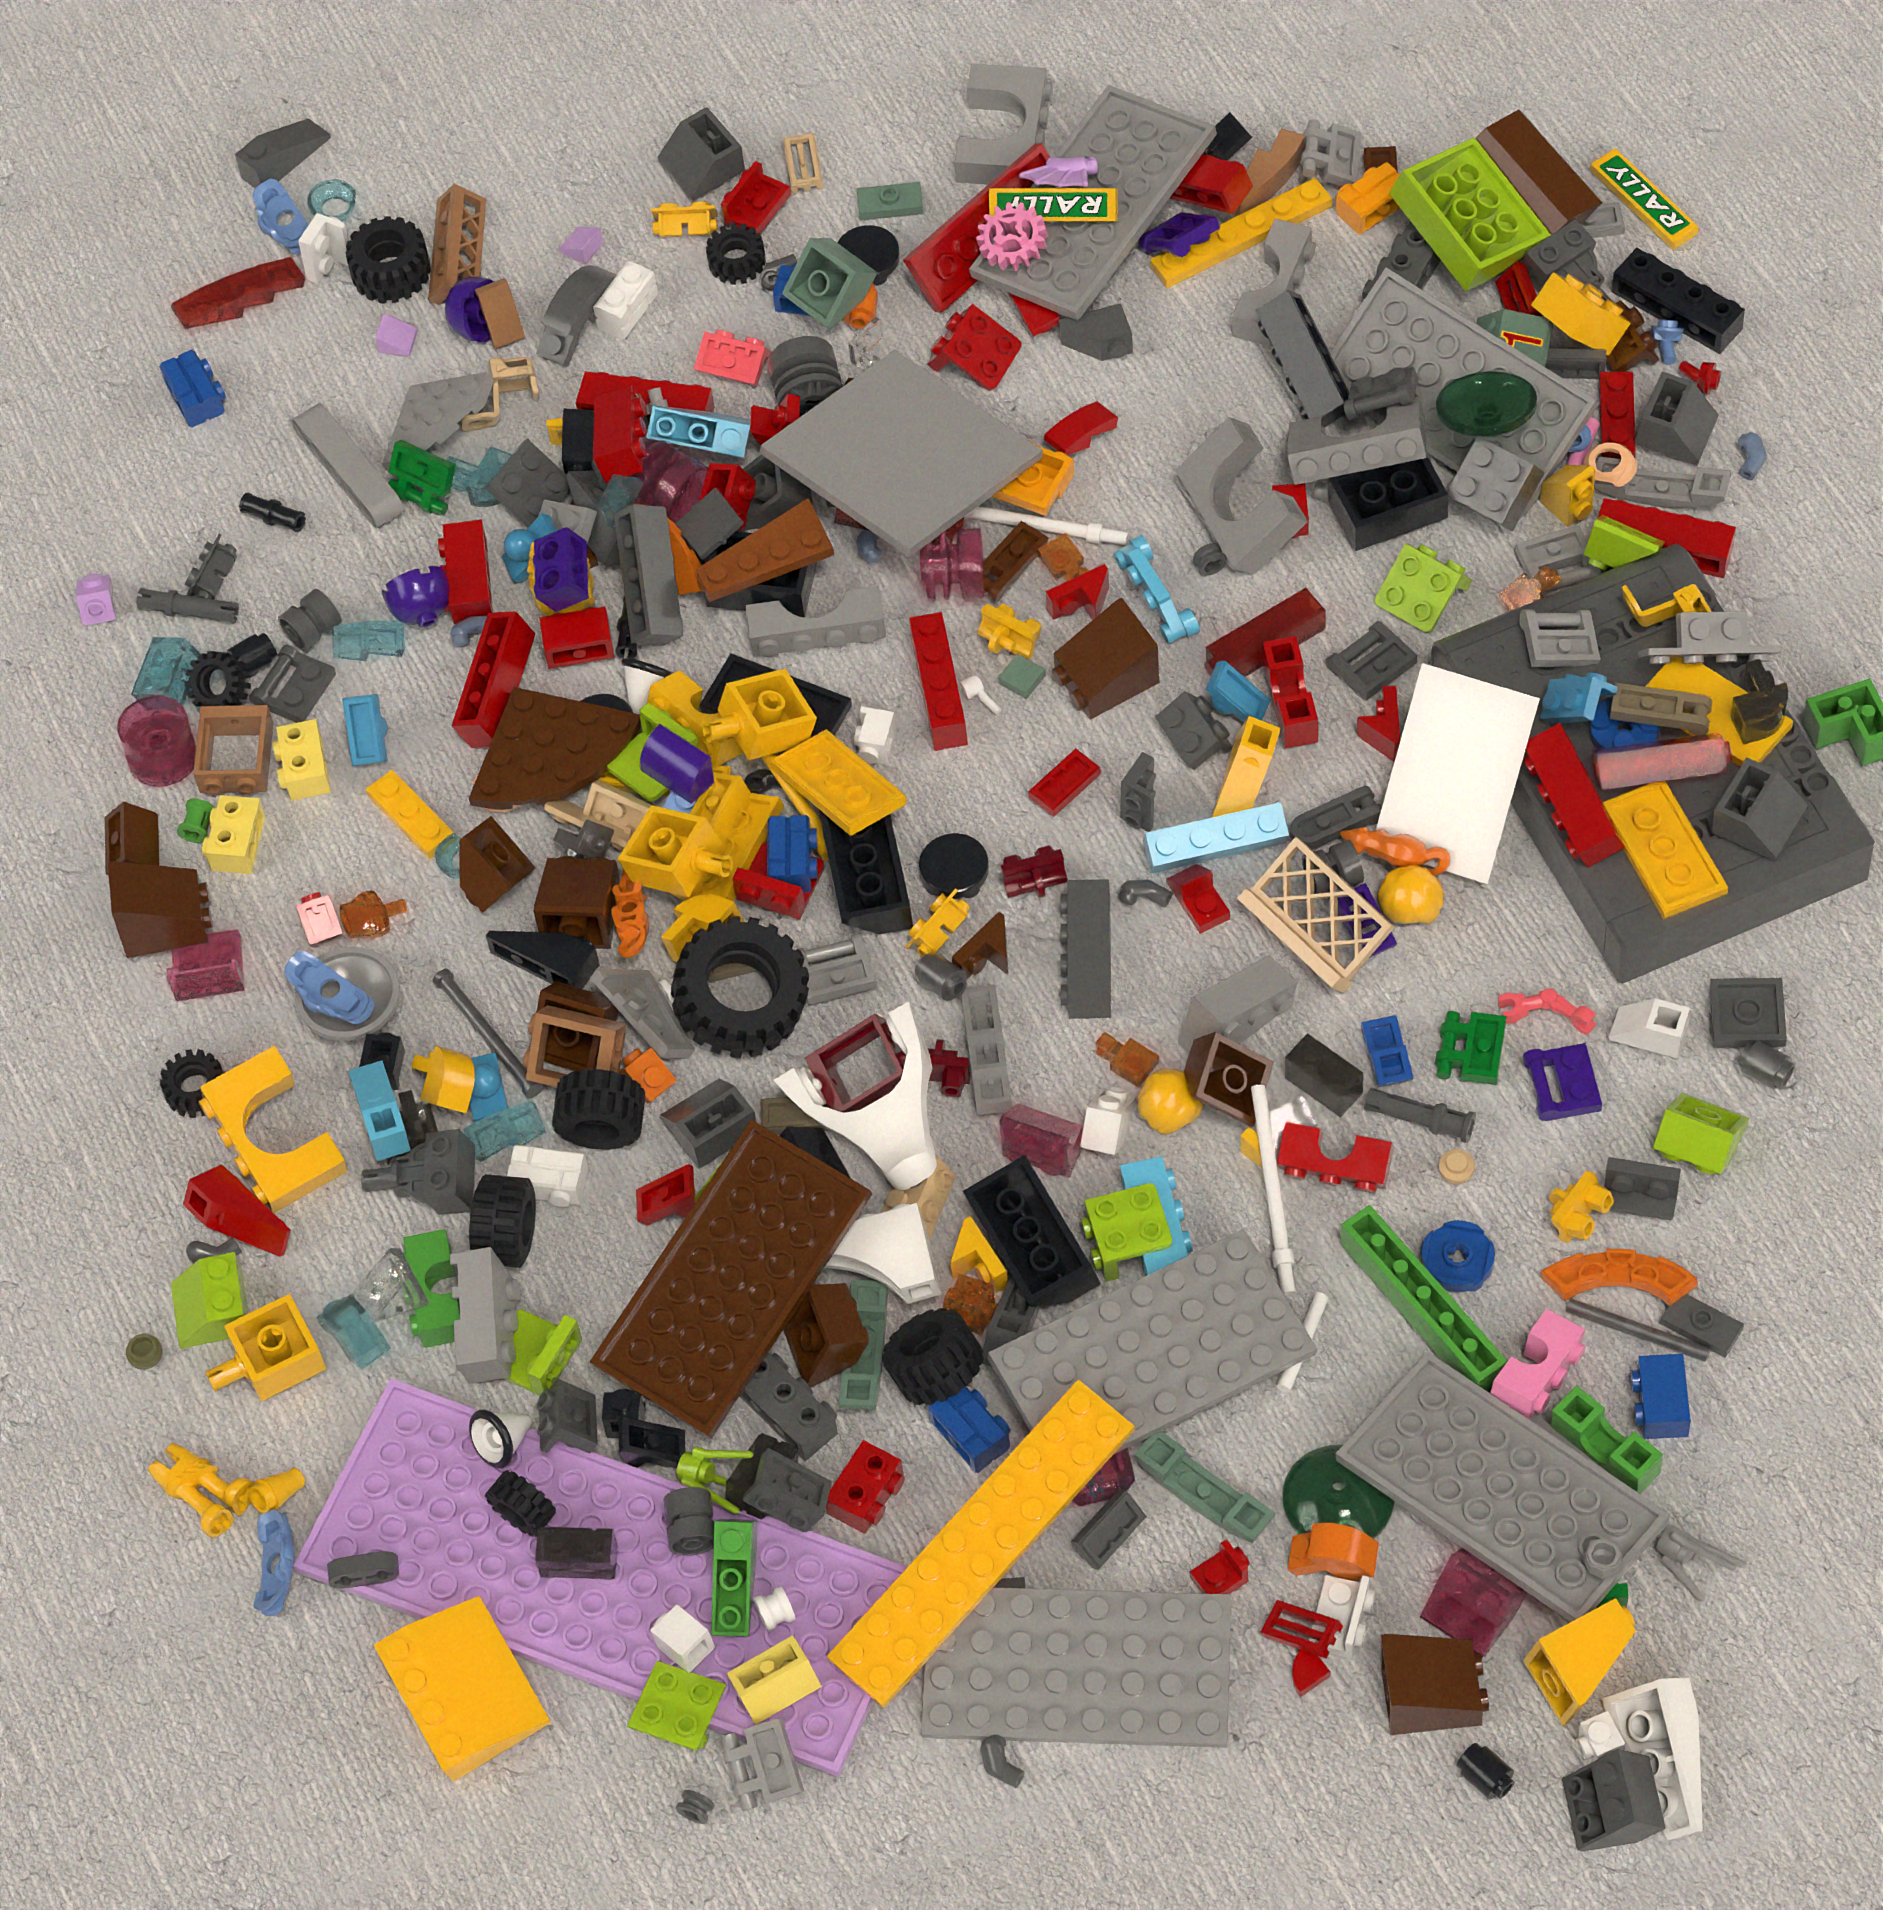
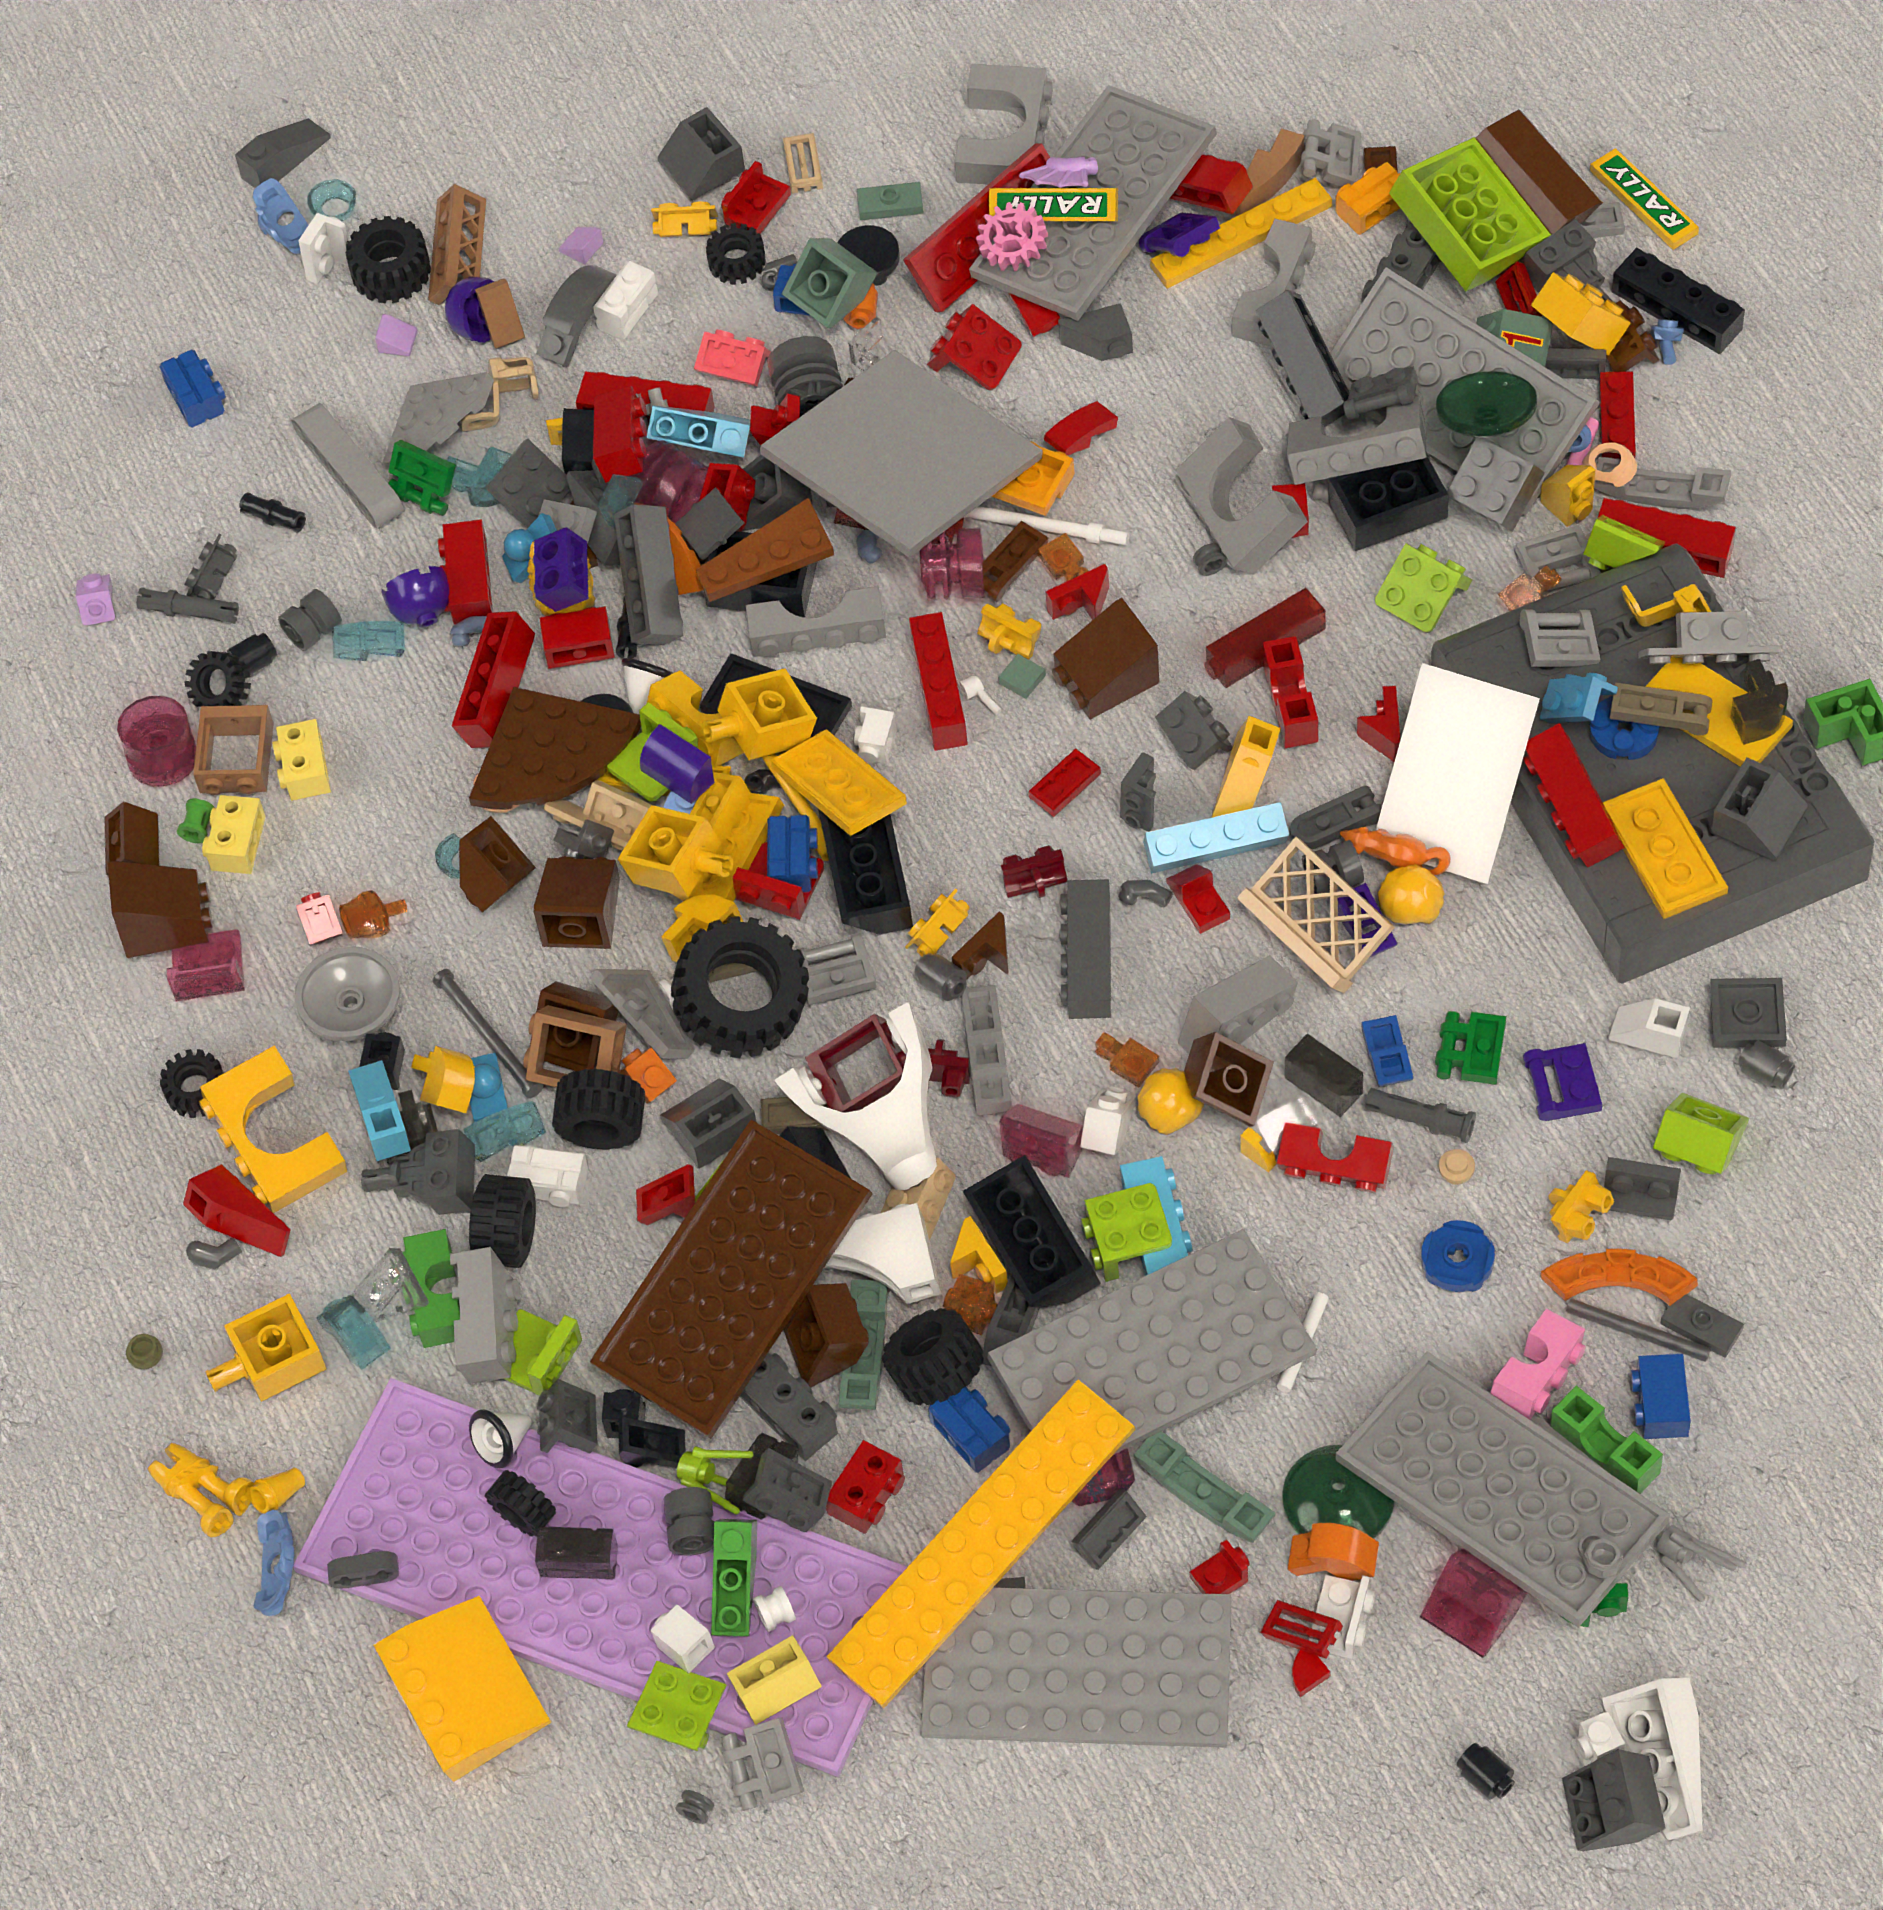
clear light blue brick [131,637,201,713] -> none
clear red slope [171,257,305,329] -> none
lime slope [171,1252,248,1349] -> none
dark grey plate [249,645,336,723] -> none
medium blue piece [285,951,374,1025] -> none
dark azure tile [342,694,388,766] -> none
yellow plate [365,770,456,860] -> none
black slope [486,930,600,989] -> none
orange animal [611,869,649,958] -> none
black tile [919,833,989,898] -> none
dark grey arm [980,1734,1025,1788] -> none
medium azure plate [1113,535,1200,644] -> none
black bracket [1204,112,1252,160] -> none
dark azure tile [1205,660,1270,722] -> none
white bar [1251,1085,1296,1296] -> none
dark grey plate [1325,621,1418,700] -> none
bright green brick [1341,1204,1508,1393] -> none
reddish brown slope [1380,1634,1489,1735] -> none
coral piece [1498,989,1596,1035] -> none
yellow slope [1523,1598,1636,1726] -> none
clear red brick [1592,733,1732,790] -> none
dark grey slope [1635,371,1719,466] -> none
red plate [1678,361,1721,395] -> none
sand blue arm [1738,432,1767,480] -> none

